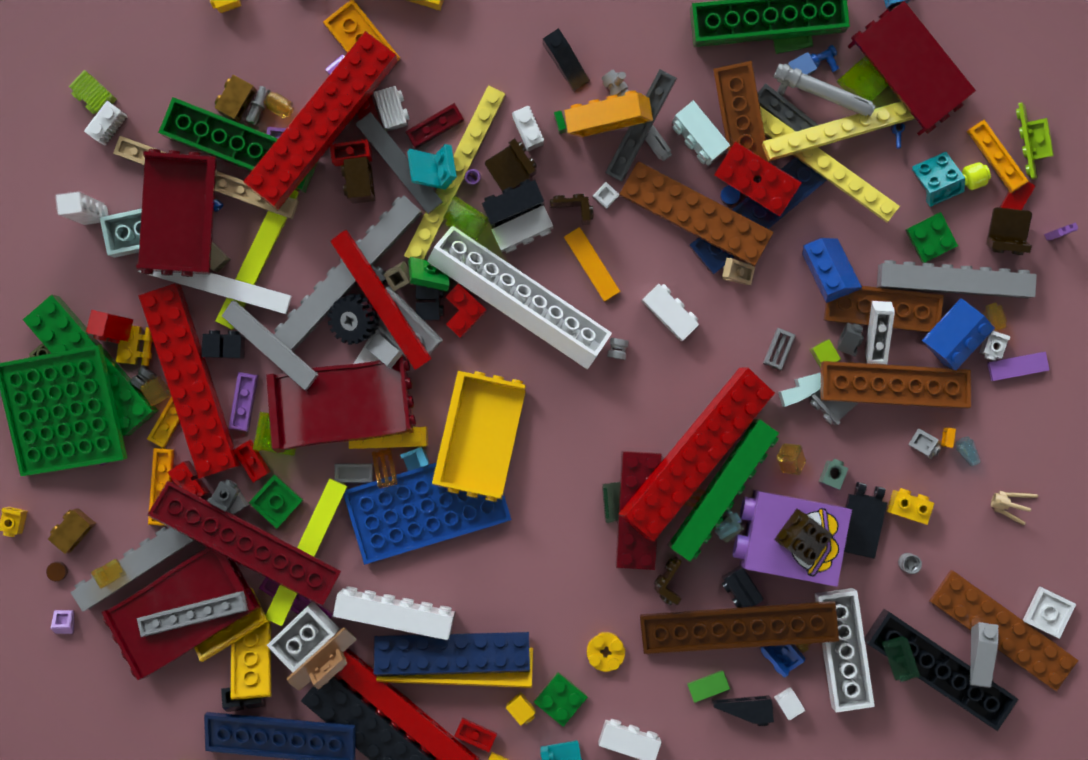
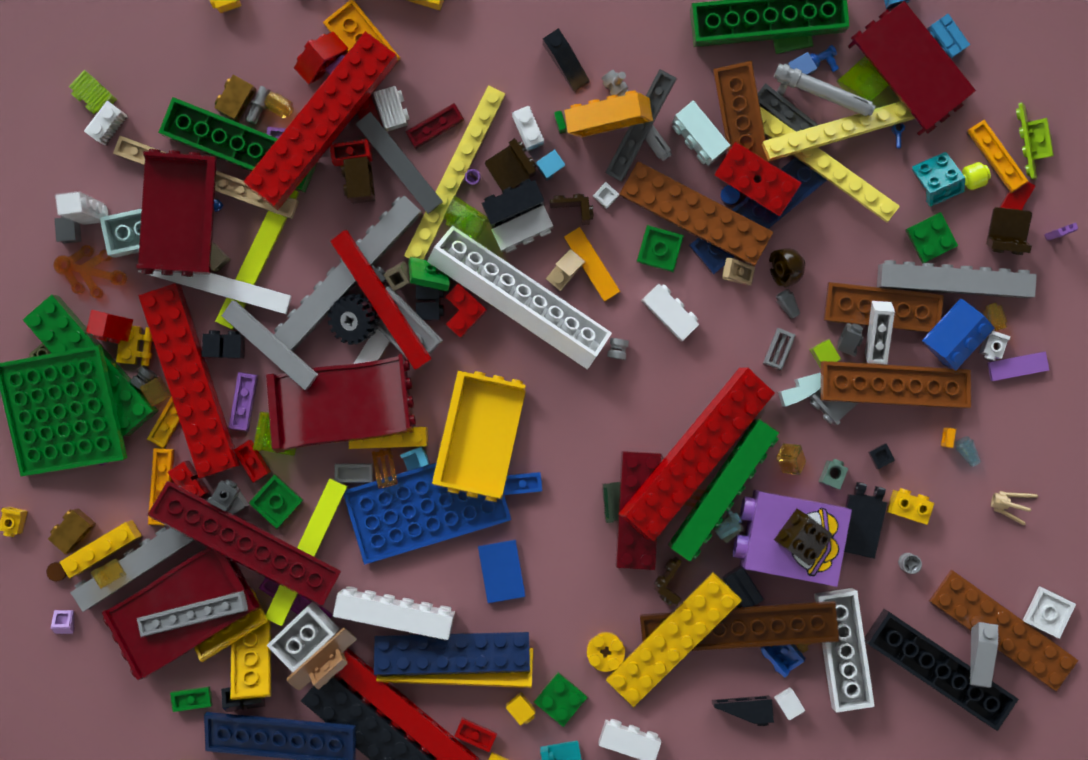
light grey tile [366,333,403,369] -> none
teal bracket [407,144,457,190] -> none
bright green tile [687,670,730,703] -> none
blue slope [802,238,862,303] -> none
clear green hinge [882,636,920,682] -> none
light grey bracket [908,428,941,459] -> none
none -> clear orange plant [53,245,127,298]
none -> dark grey brick [55,216,82,244]
none -> yellow brick [60,520,142,578]
none -> green plate [170,686,213,712]
none -> red brick [294,32,349,84]
none -> blue tile [478,539,526,603]
none -> blue plate [504,472,542,495]
none -> medium azure panel [536,149,565,181]
none -> tan slope [546,249,586,291]
none -> yellow plate [606,572,741,707]
none -> green plate [637,225,684,273]
none -> dark brown cylinder [769,248,805,287]
none -> dark grey cone [776,289,800,319]
none -> black plate [868,443,895,469]
none -> dark azure brick [927,14,970,59]

